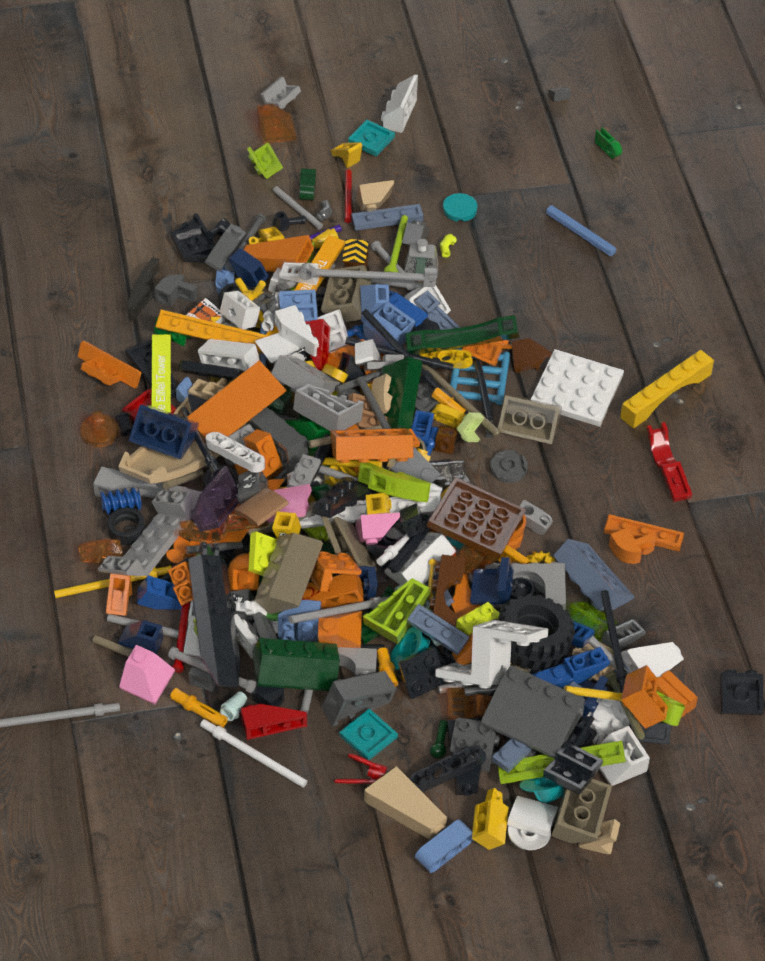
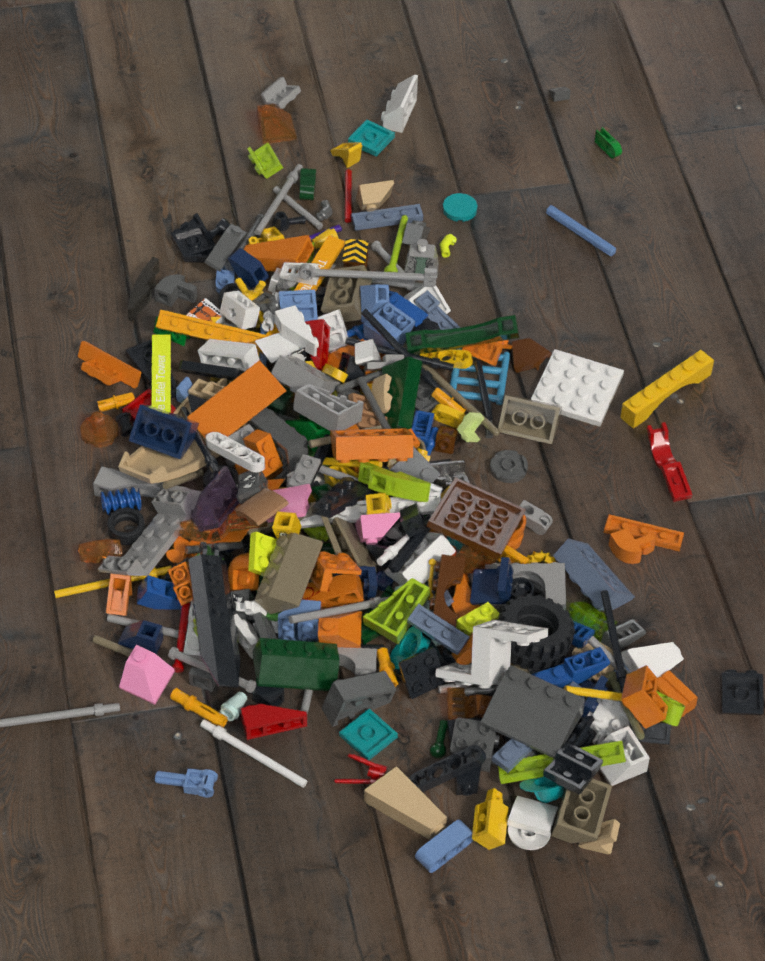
none -> light orange axle [97,392,135,413]
none -> medium blue connector [155,769,218,798]
none -> light grey bar [254,164,303,235]
none -> dark blue tile [376,571,393,591]

